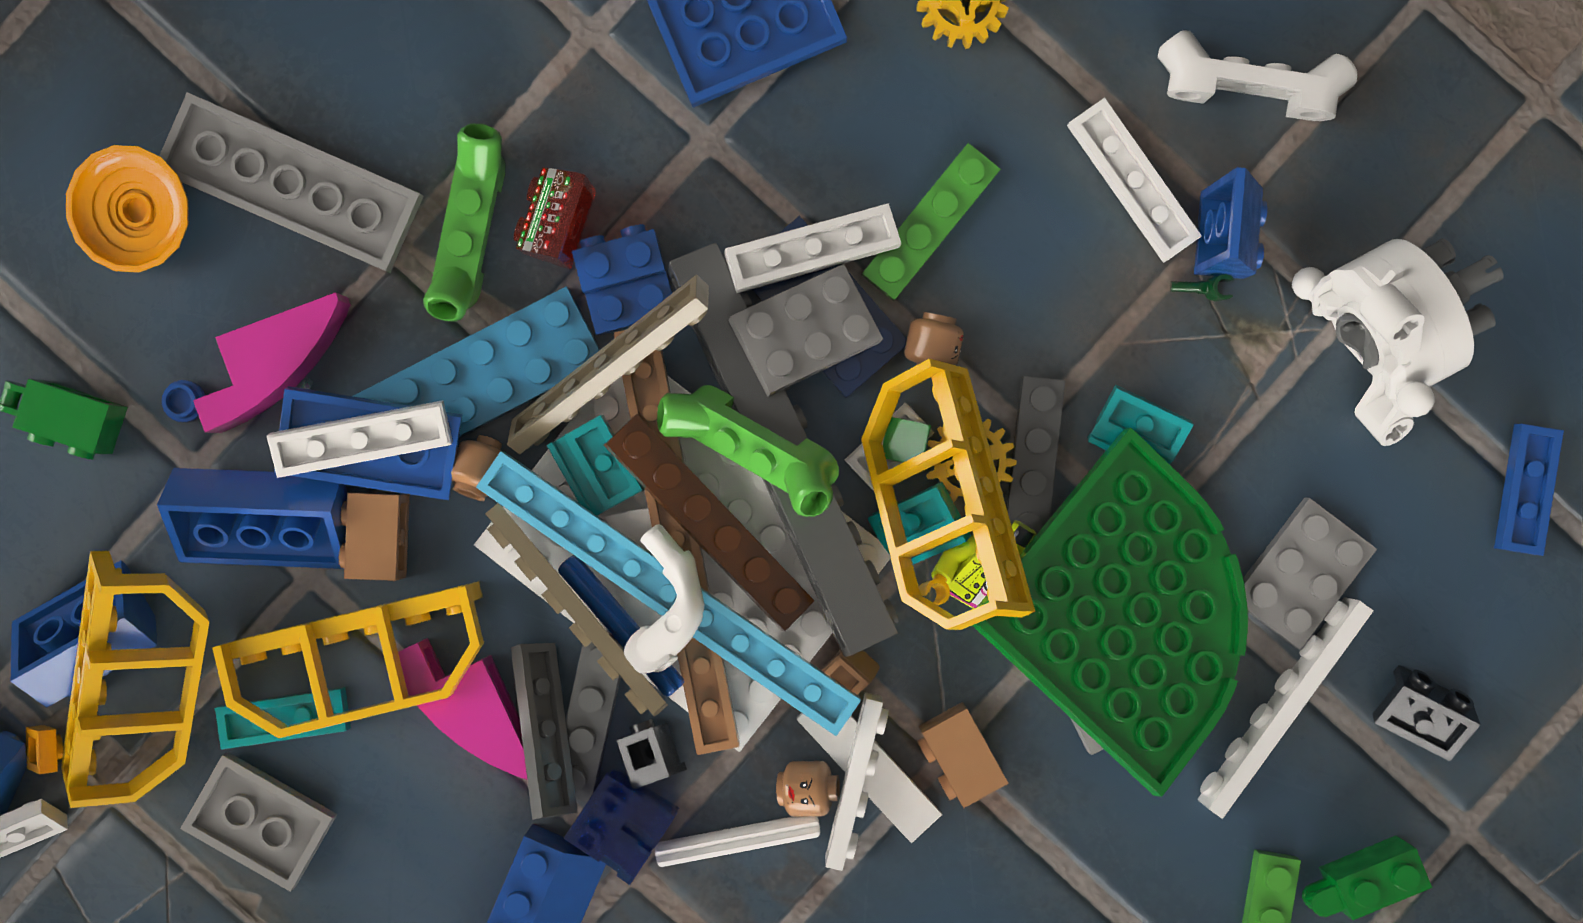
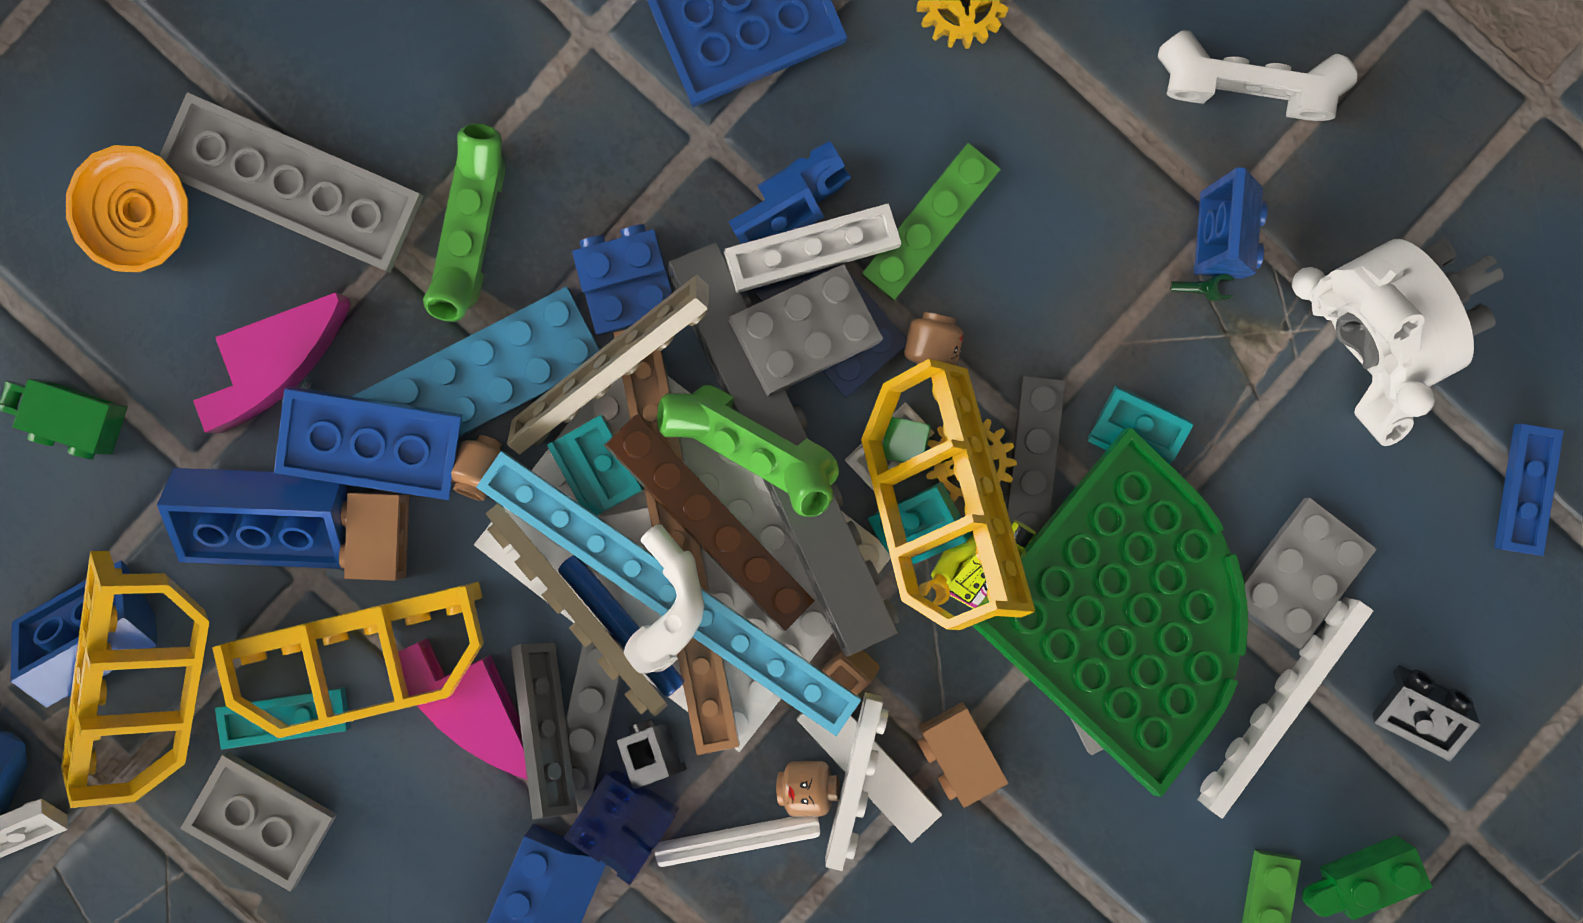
light orange plate [26,725,63,774] -> none
blue plate [162,380,205,422] -> none
white tile [267,400,453,478] -> none
clear red slope [513,167,596,270] -> none
white plate [1067,98,1202,263] -> none
none -> blue plate [728,141,851,244]

